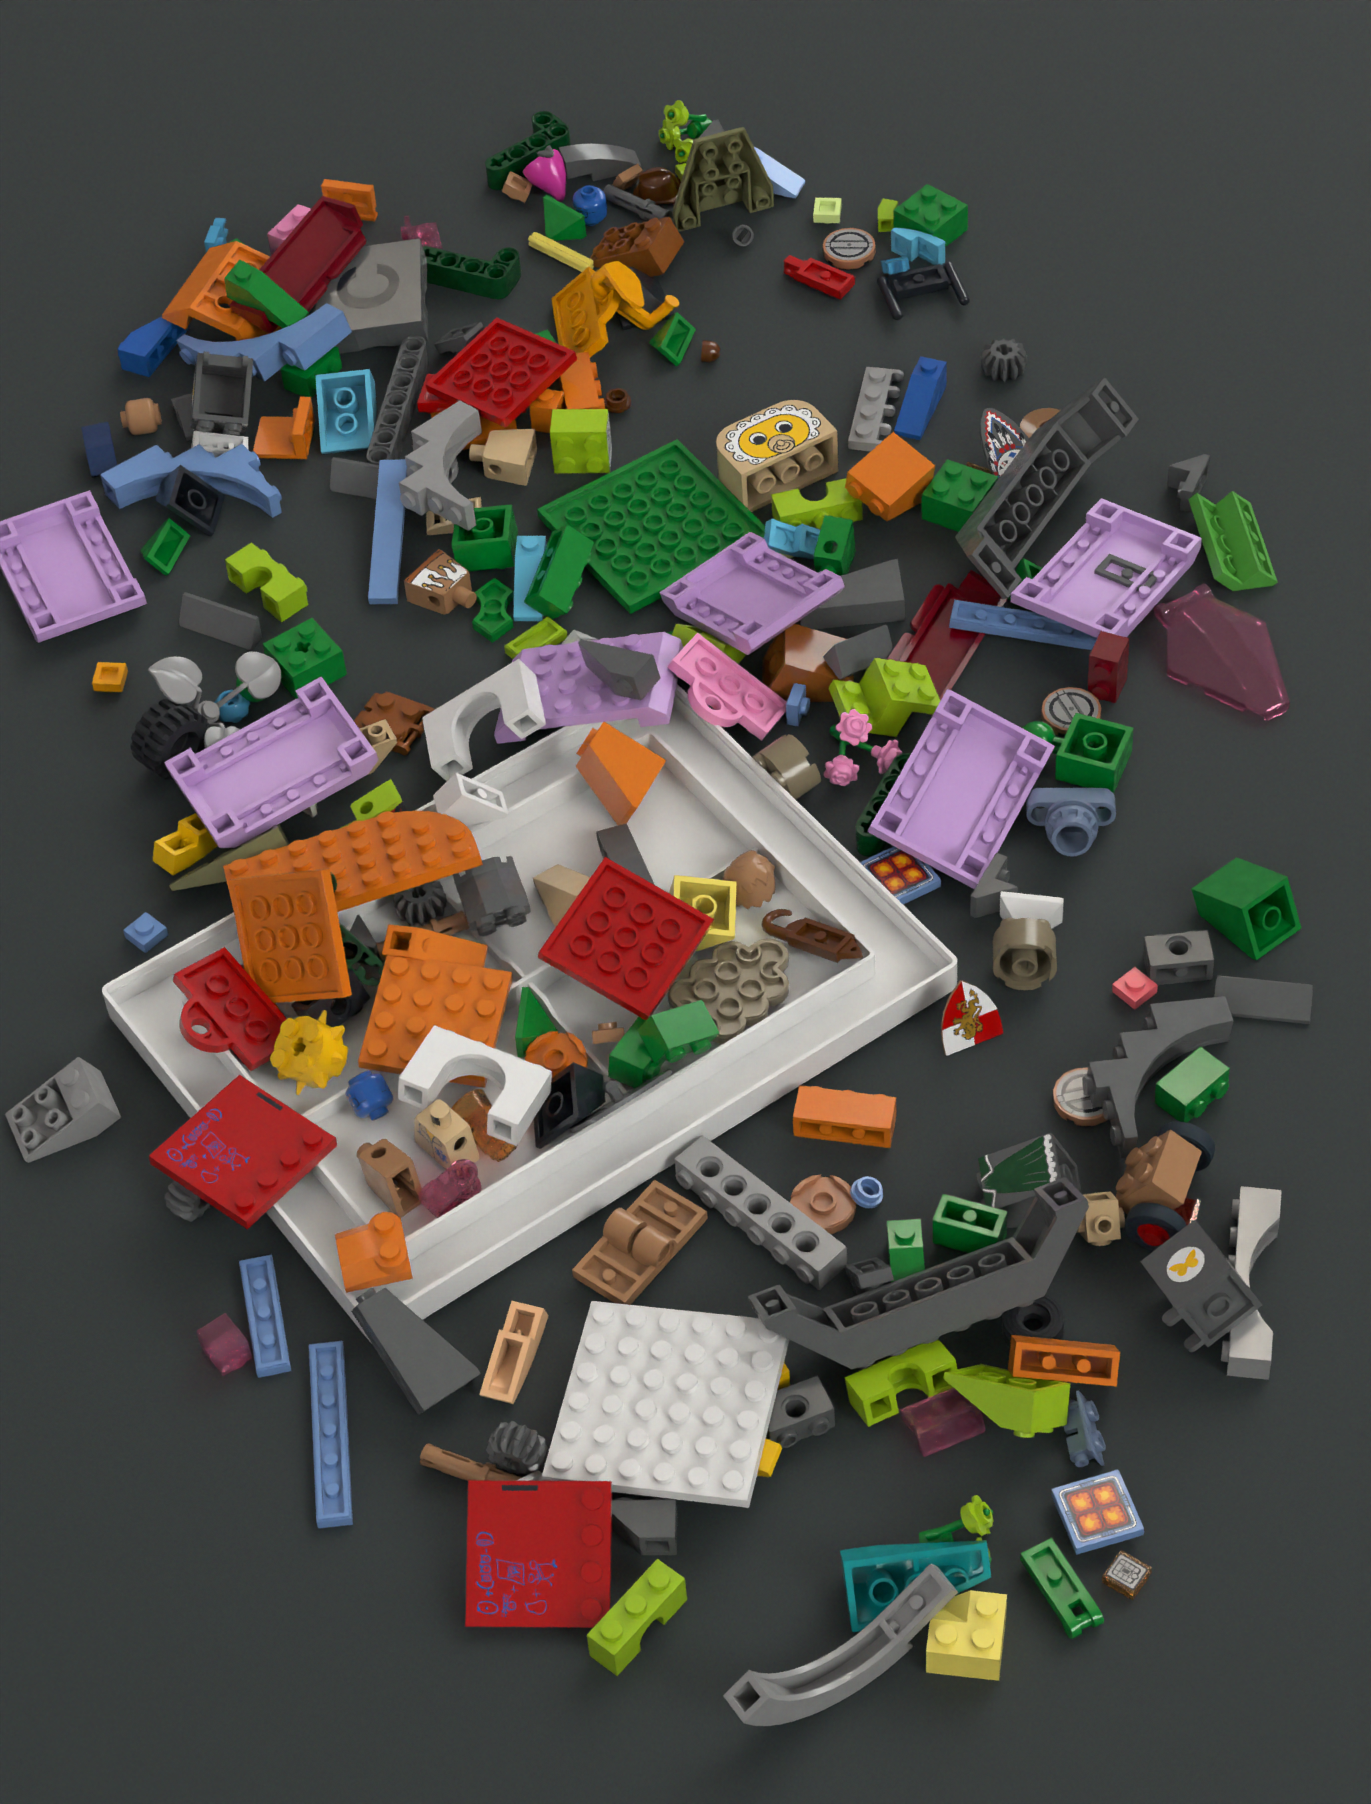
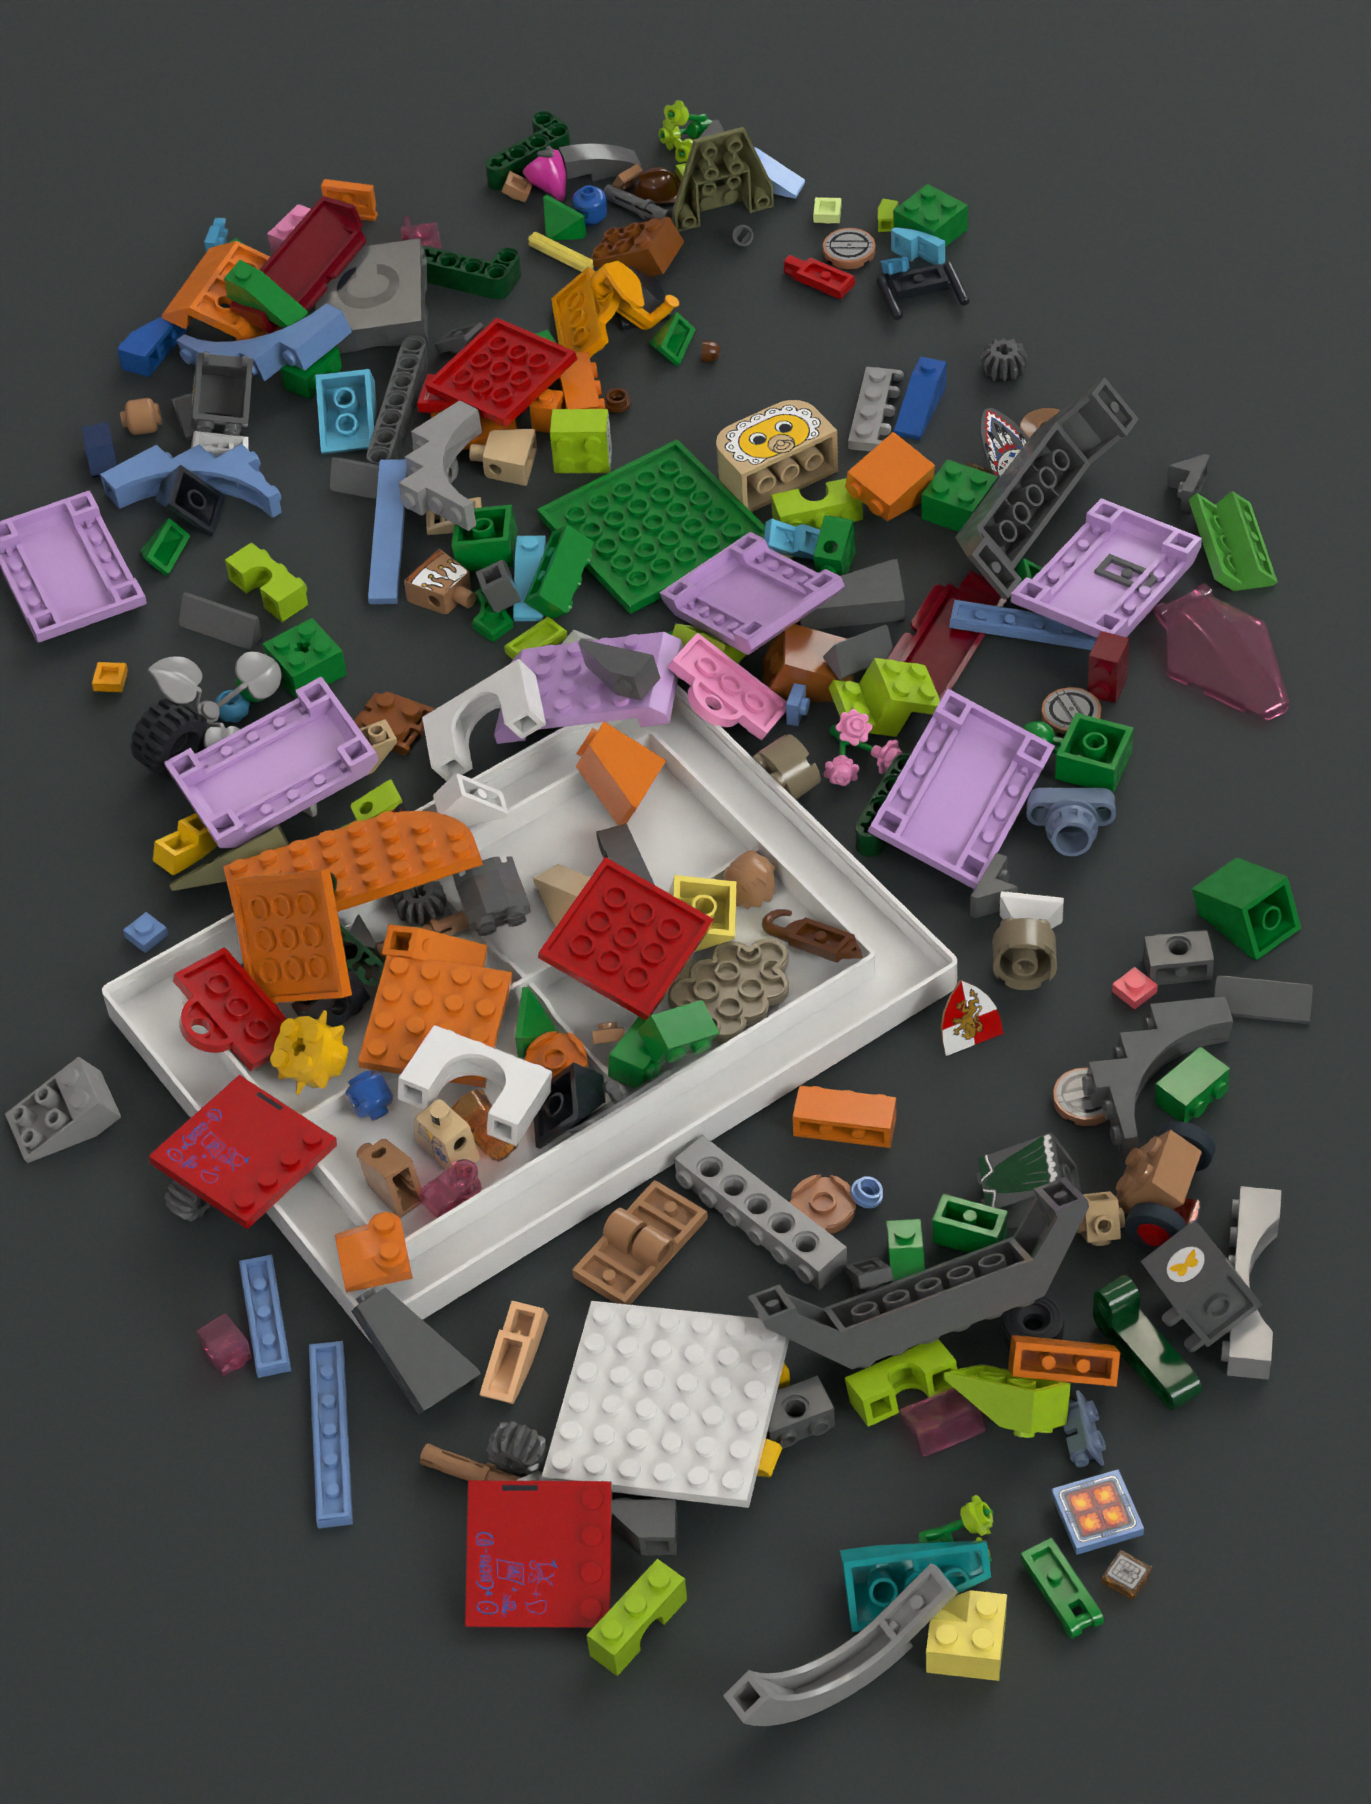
orange bracket [253,397,315,459] -> none
tile [860,846,941,904] -> none
none -> dark grey slope [476,560,521,613]
none -> dark green beam [1093,1275,1202,1410]

